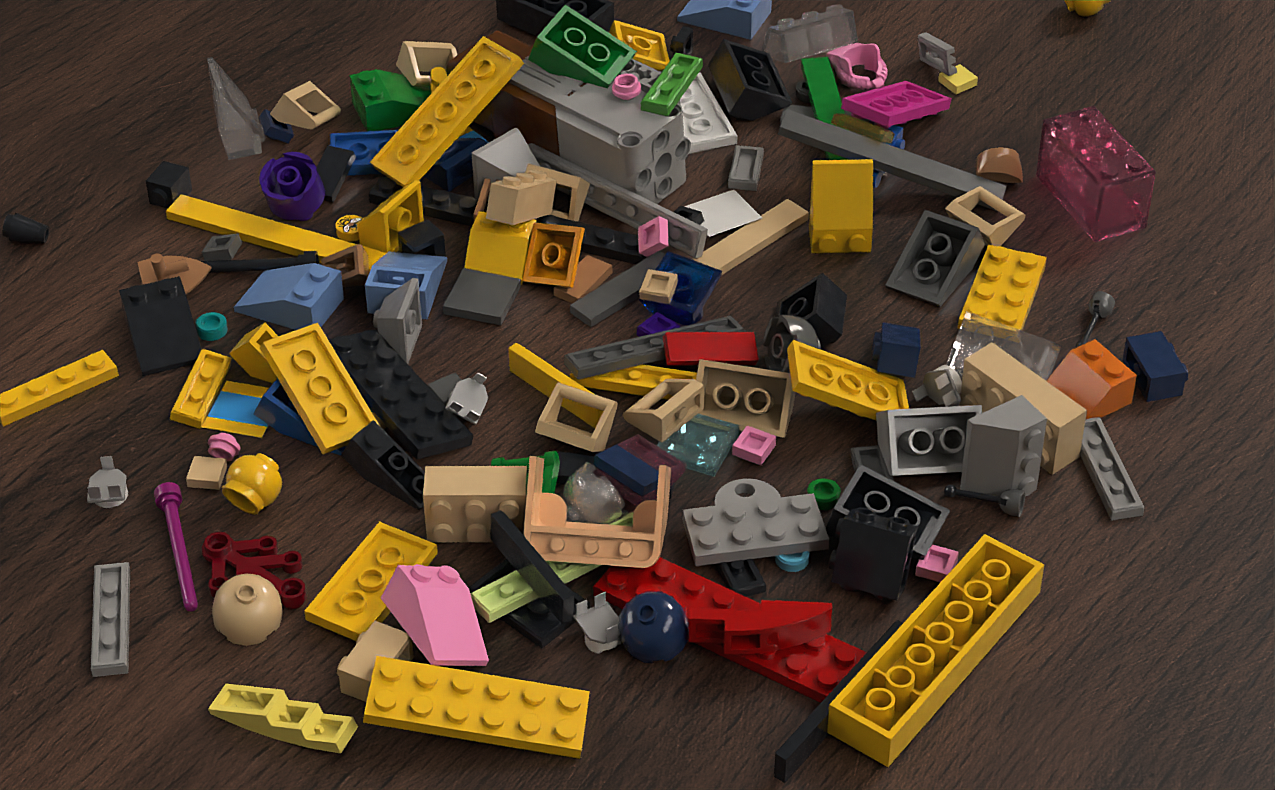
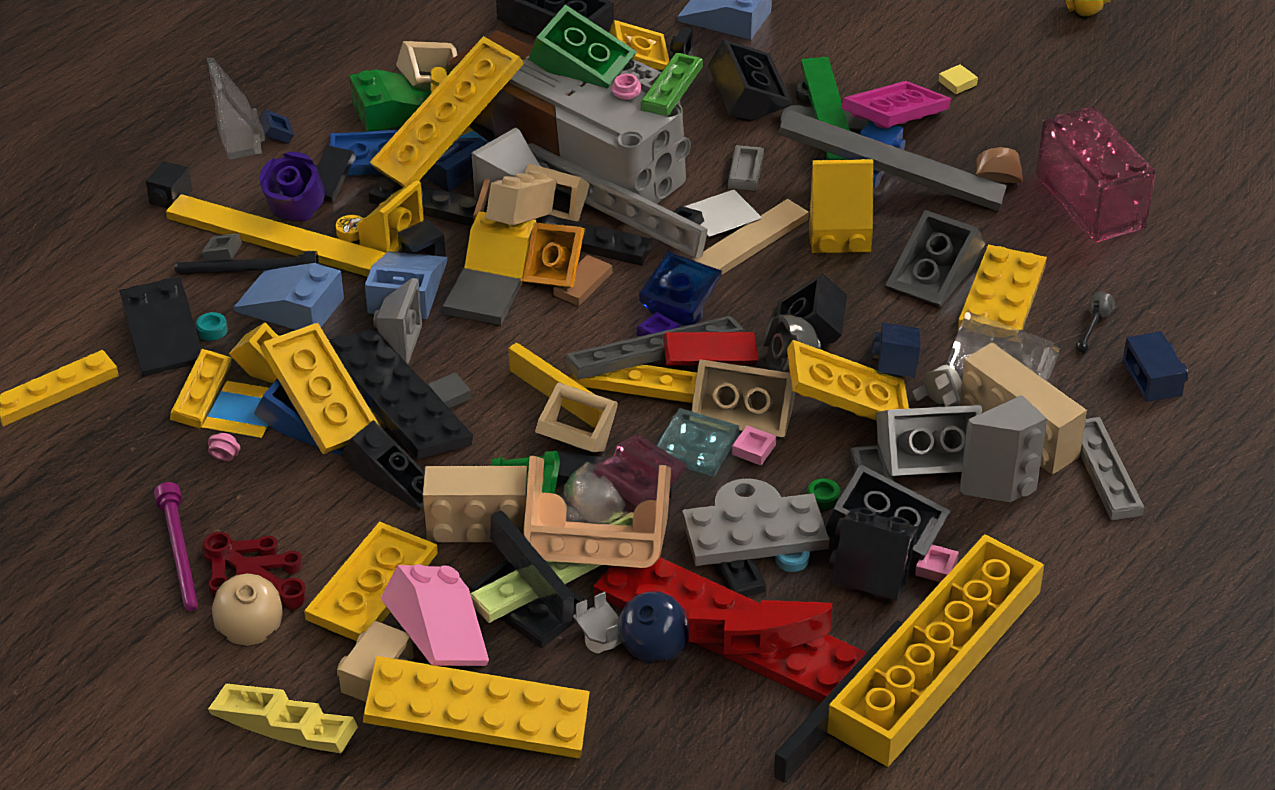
black cone [2,213,50,243] -> none
piece [87,456,128,508] -> none
light grey tile [91,562,130,677] -> none
medium nougat shield [138,253,212,294] -> none
tan tile [186,456,227,490] -> none
yellow piece [222,453,282,515] -> none
tan tile [270,81,341,130] -> none
medium nougat slope [321,244,369,287] -> none
light grey piece [445,373,488,425] -> none
dark grey tile [570,251,680,327] -> none
dark blue tile [593,444,659,496] -> none
tan tile [623,379,704,442] -> none
bright pink plate [638,216,668,257] -> none
tan tile [639,269,678,304] -> none
white tile [680,72,738,154] -> none
clear slope [761,5,858,63] -> none
bright pink piece [826,42,888,90] -> none
clear yellow tile [831,113,895,143] -> none
light grey tile [918,32,957,76] -> none
hinge [944,484,1025,517] -> none
tan tile [945,186,1025,246] -> none
orange slope [1046,339,1137,419] -> none

